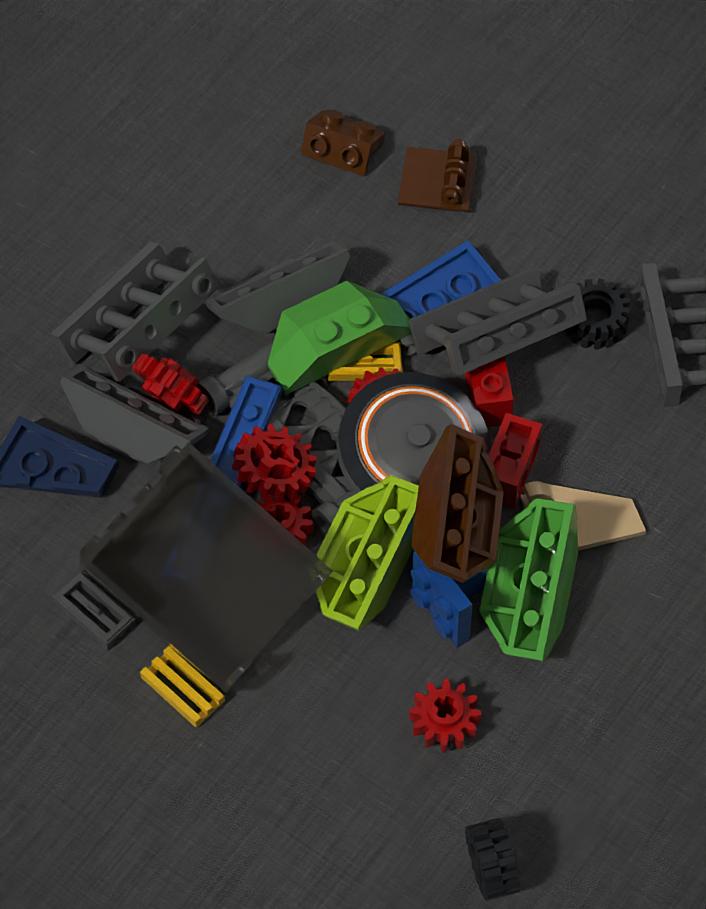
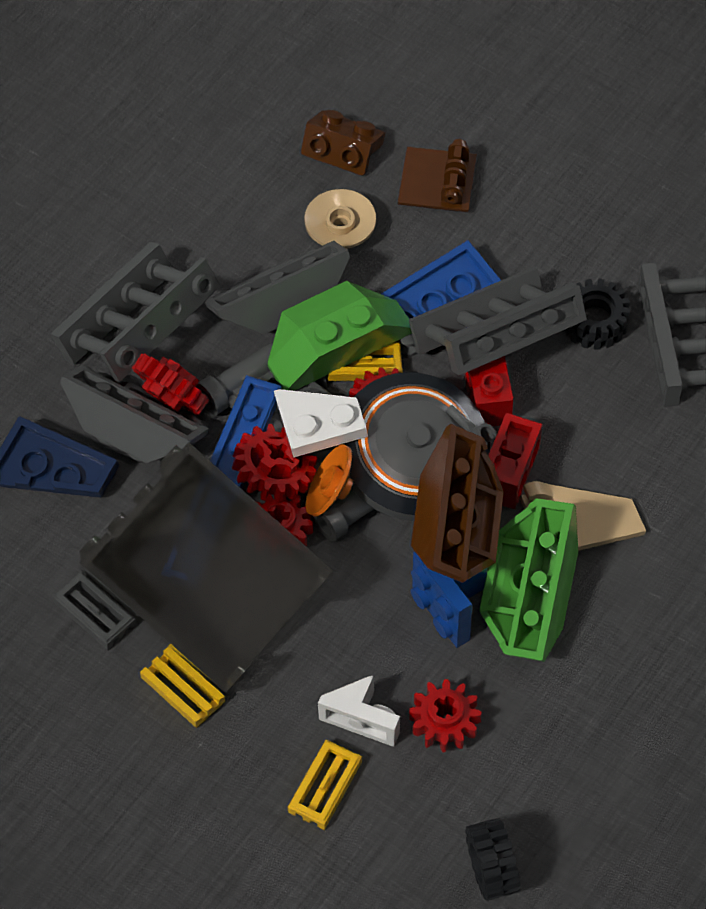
lime wedge [309,475,419,631] -> none
none -> white wing [274,389,368,458]
none -> yellow tile [288,740,362,830]
none -> tan dish [304,189,376,249]
none -> orange dish [306,444,353,517]
none -> white slope [318,676,400,747]
none -> dark grey hand [446,405,496,445]

